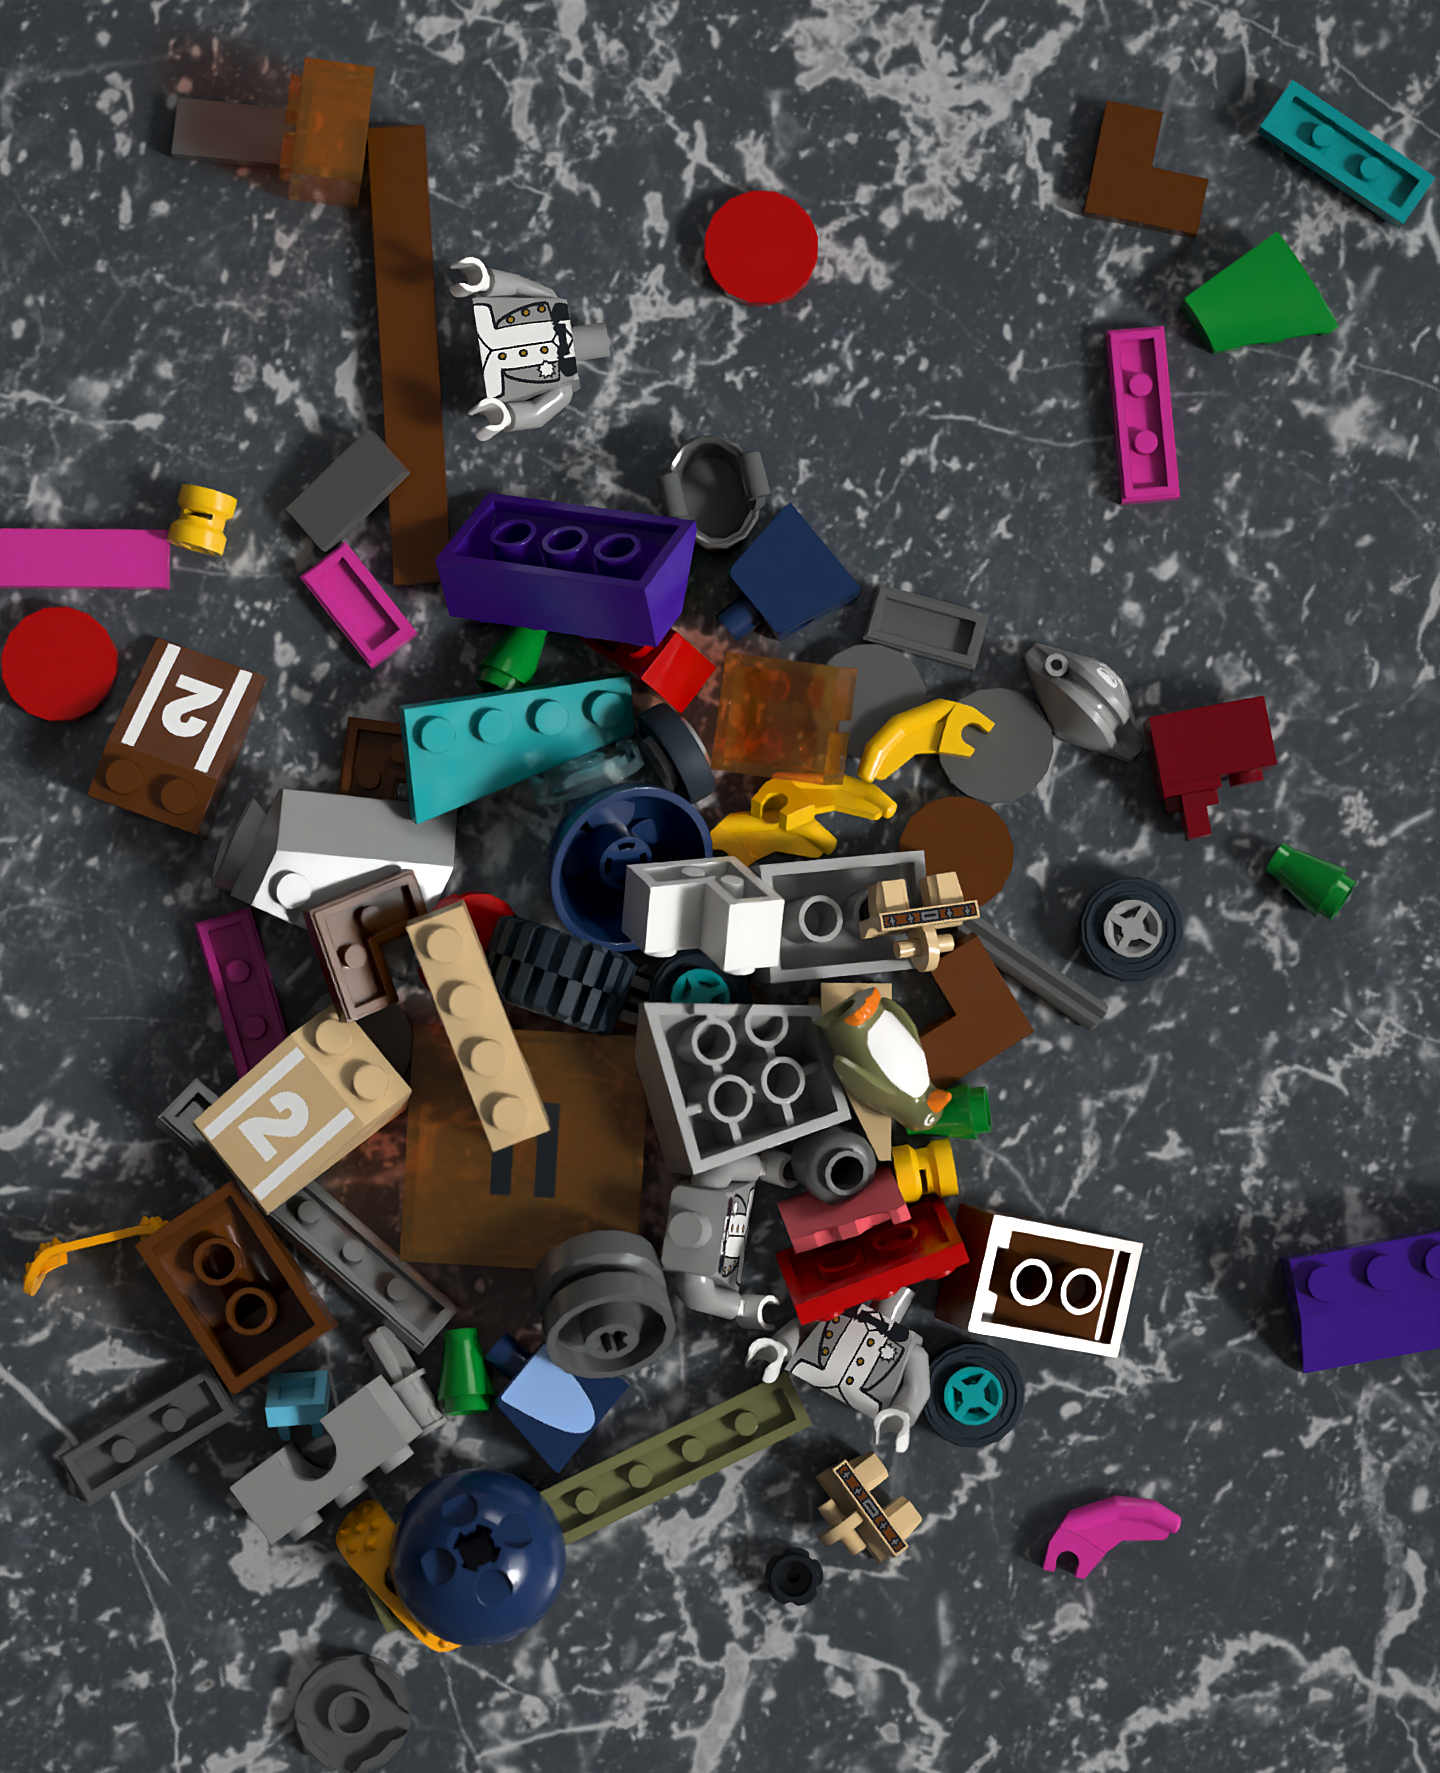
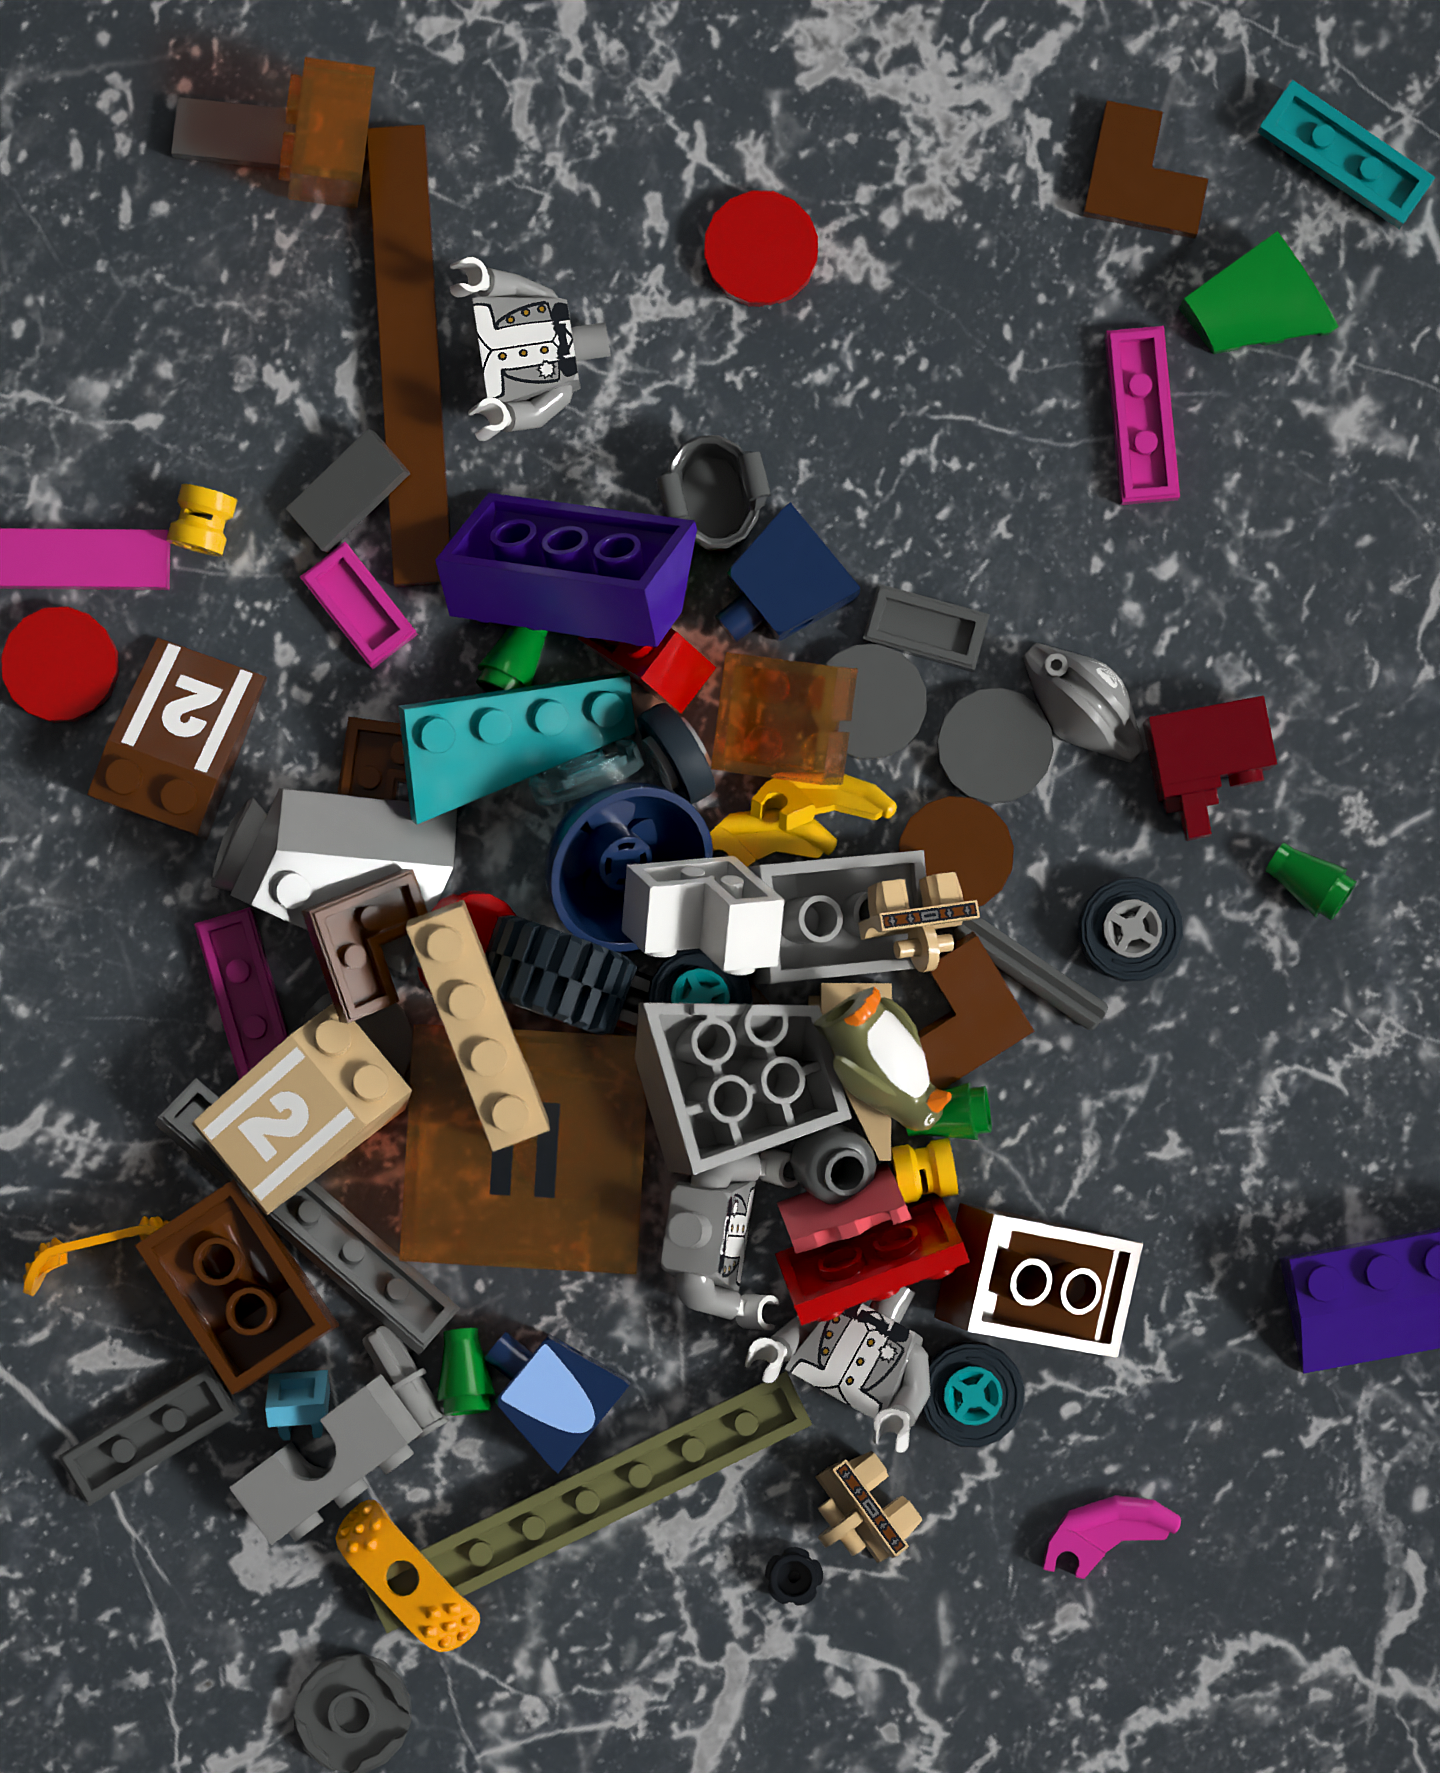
dark blue piece [389,1468,566,1647] -> none
dark grey wheel [533,1230,676,1378] -> none
yellow piece [857,698,995,783] -> none

